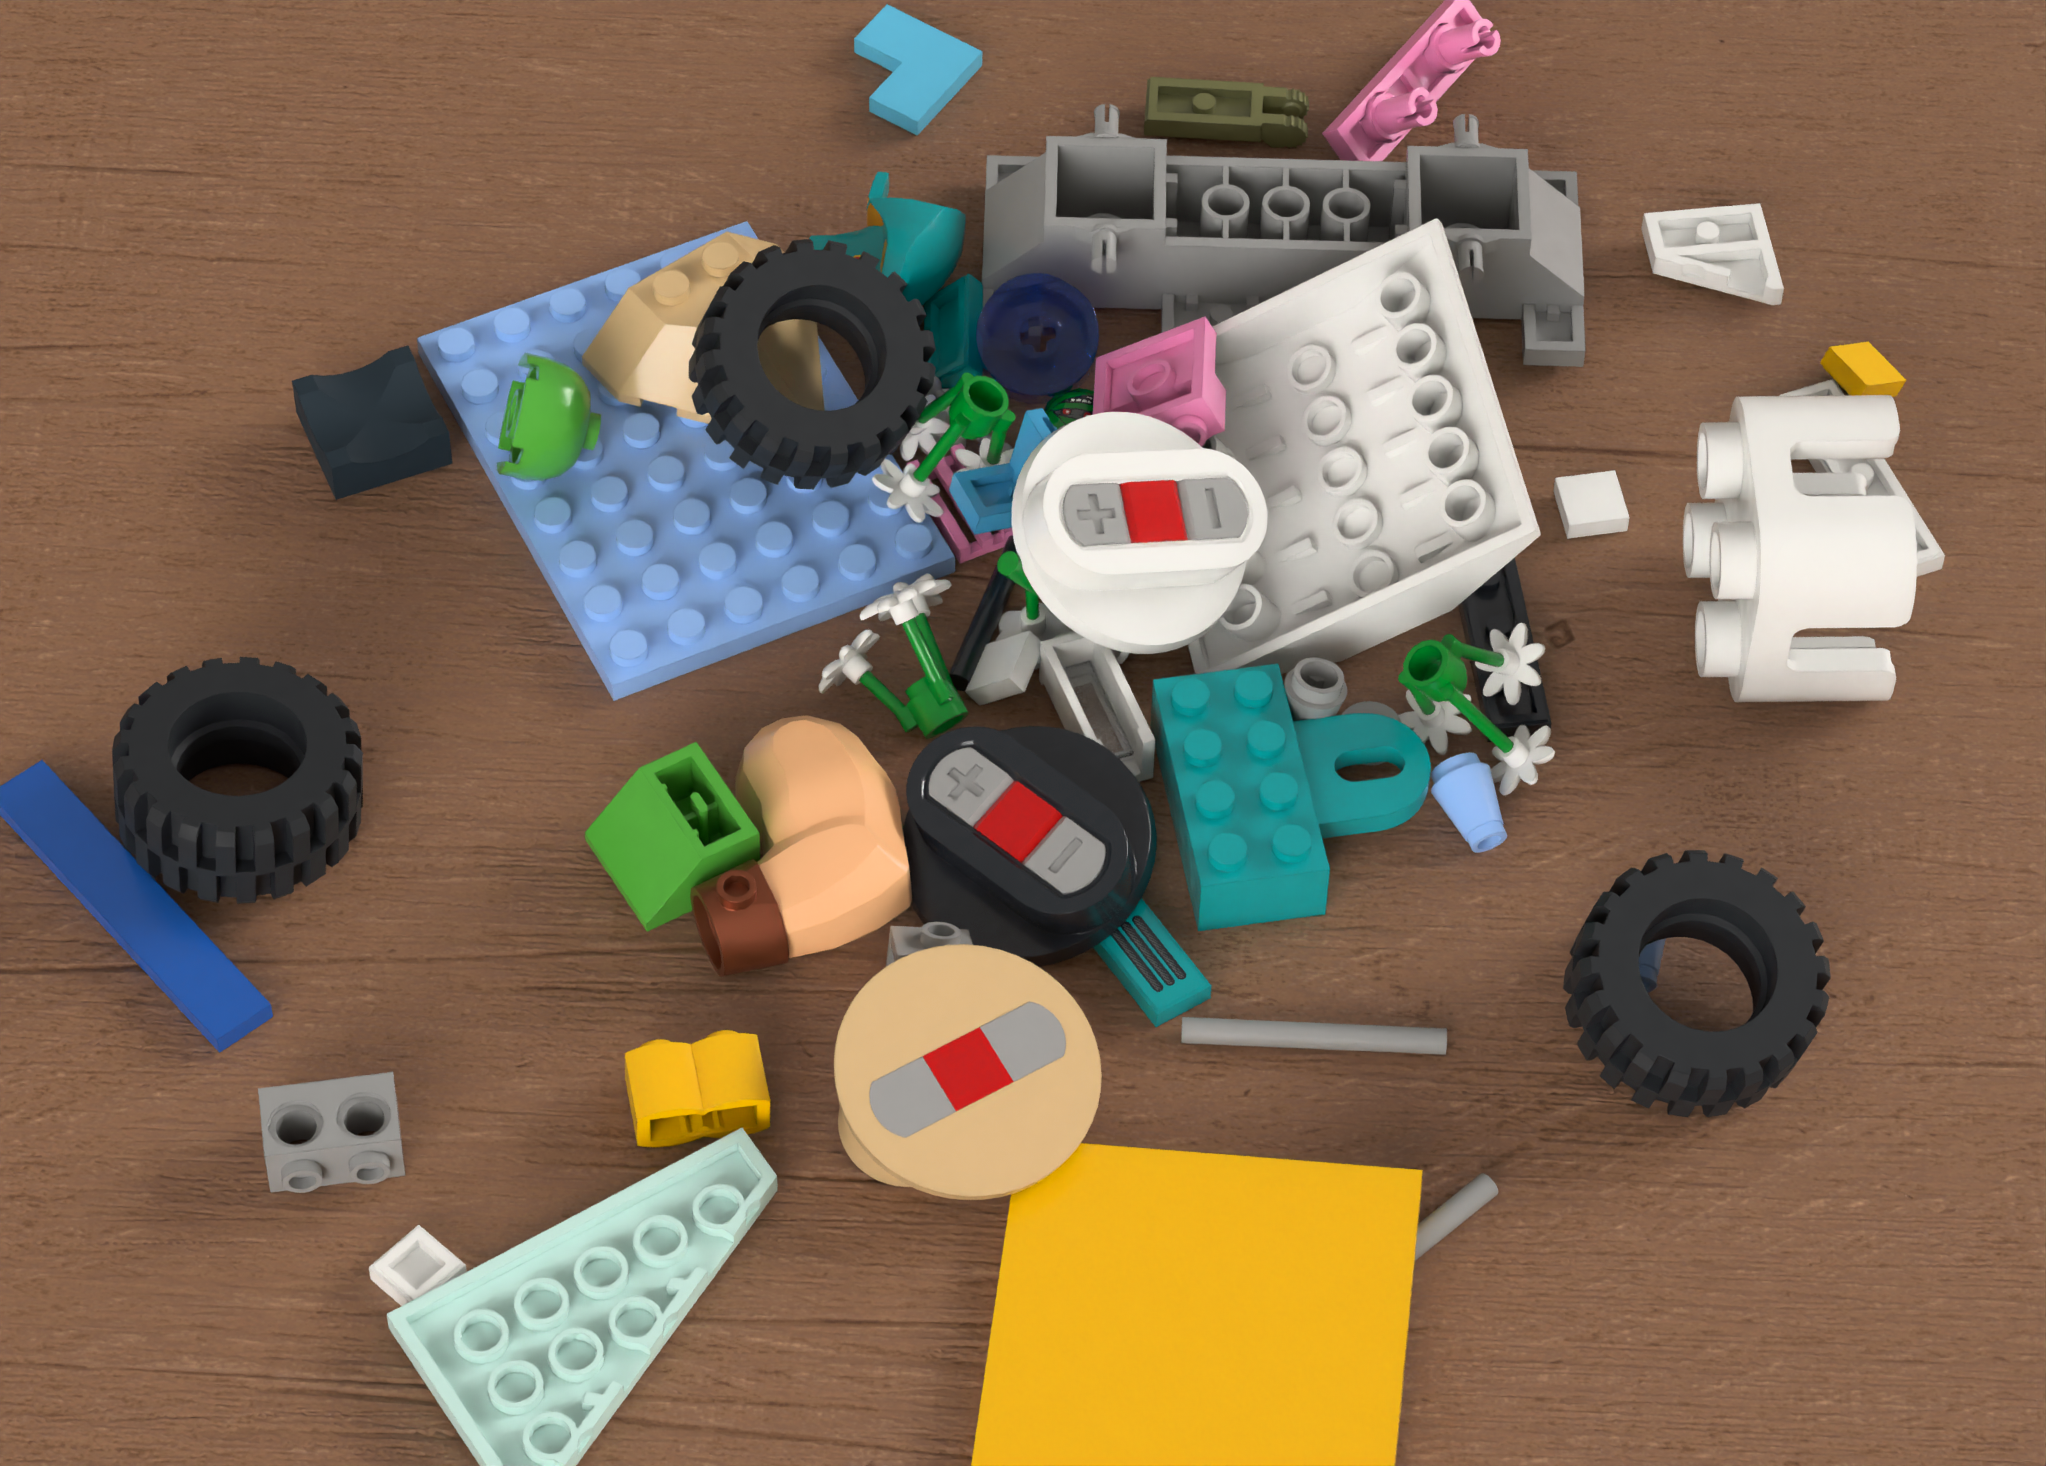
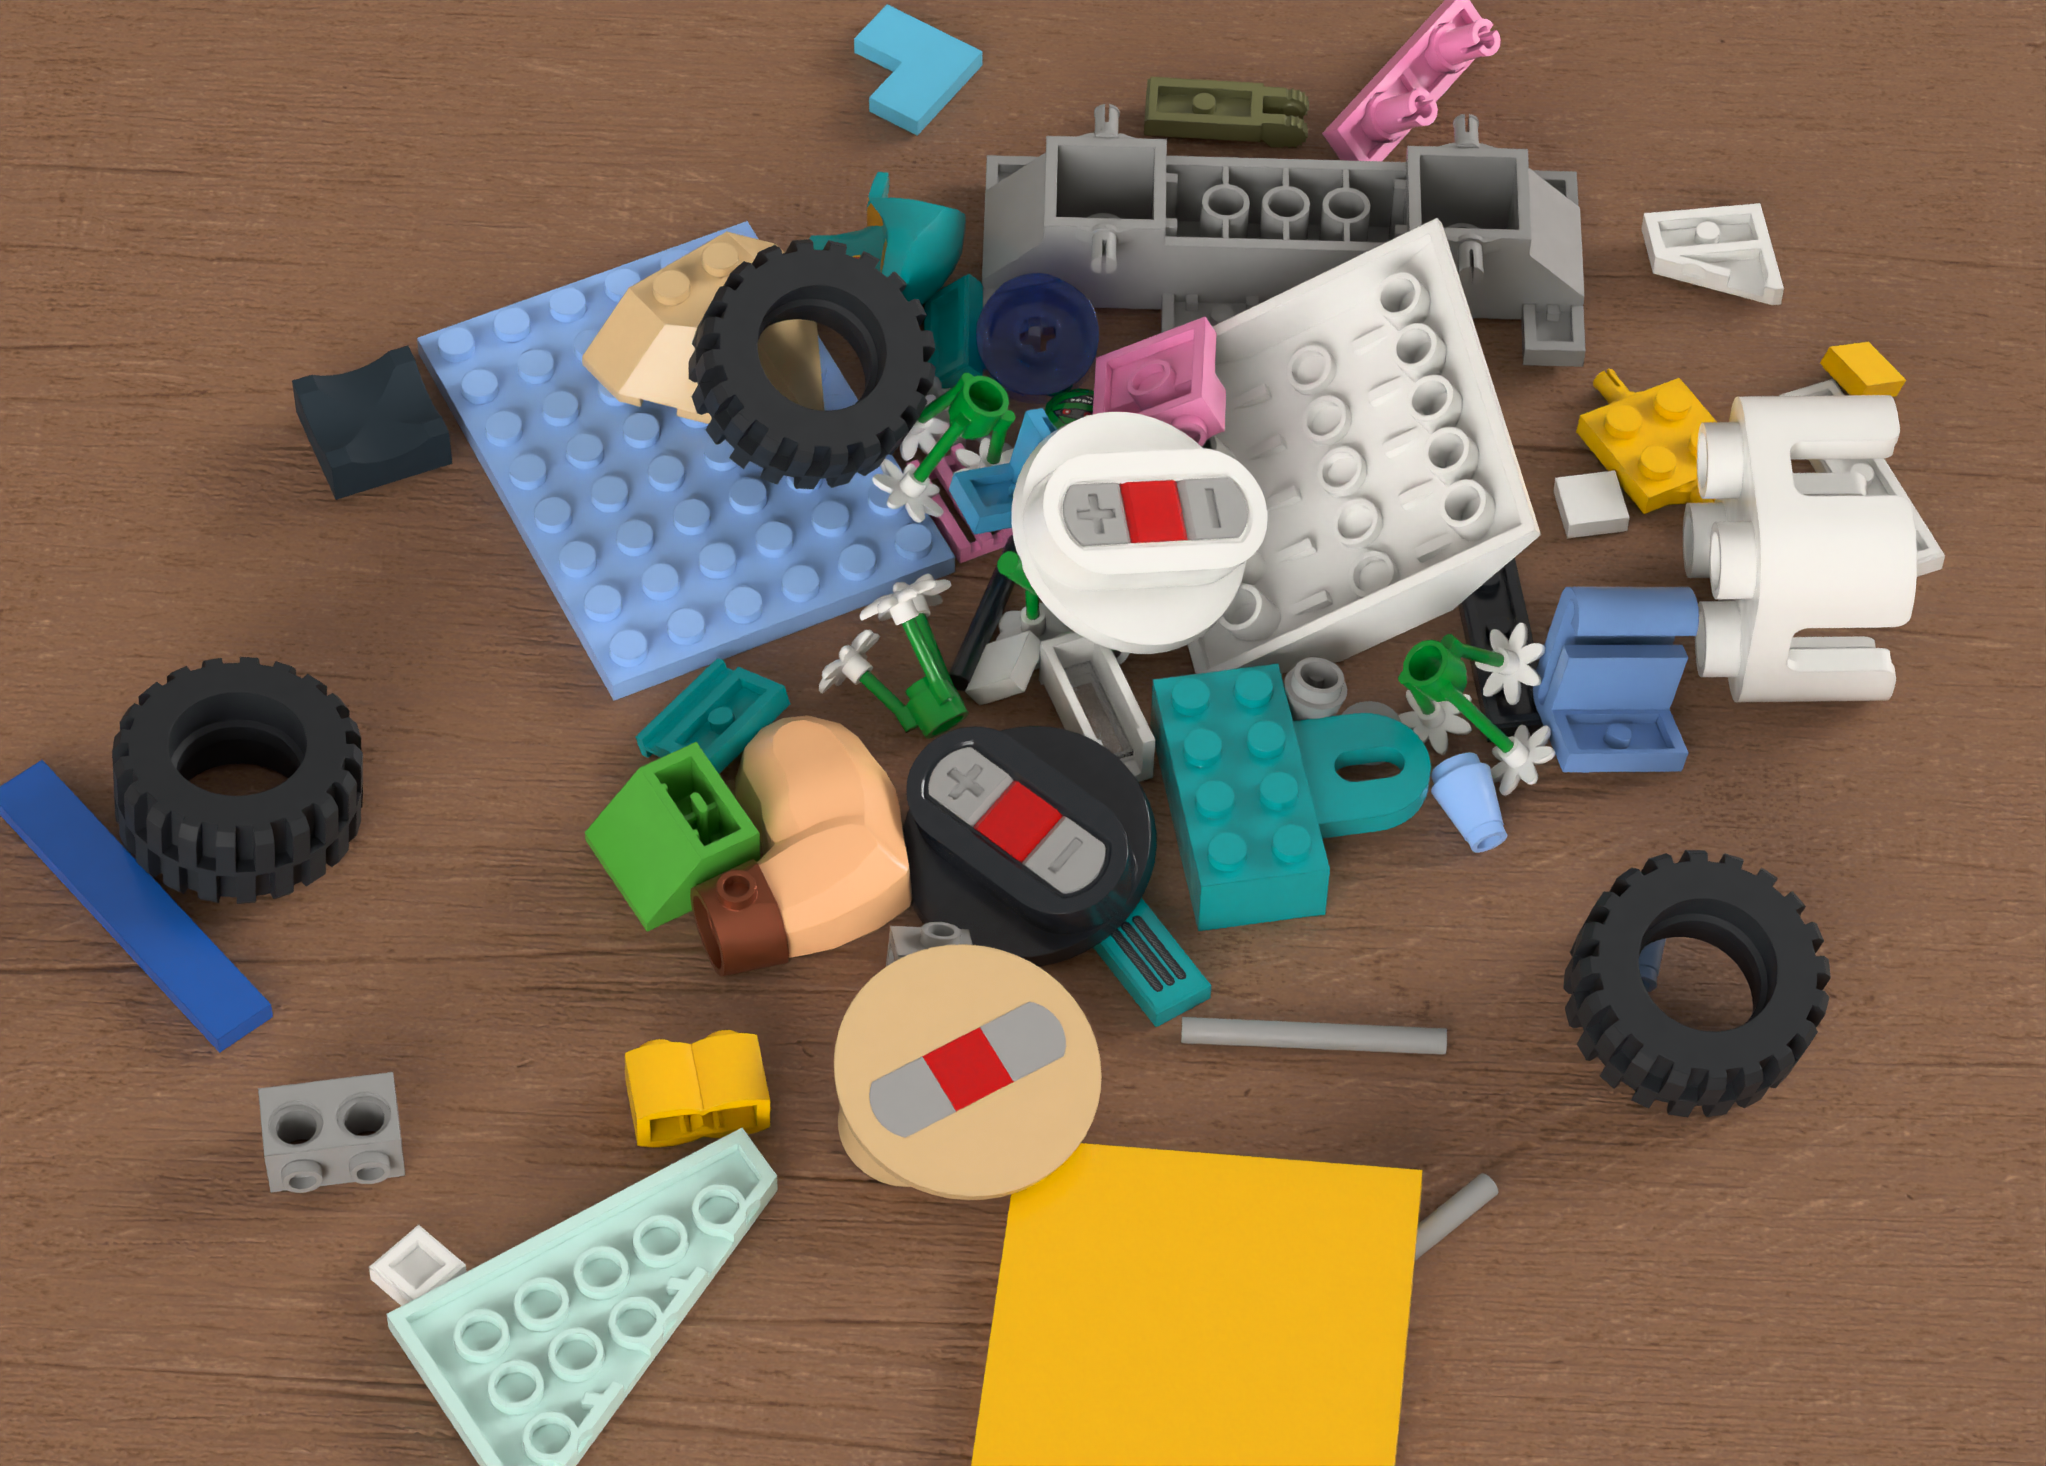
bright green cylinder [497,353,601,481] -> none
none -> teal plate [635,658,791,774]
none -> medium blue piece [1533,587,1699,773]
none -> yellow plate [1576,369,1717,514]

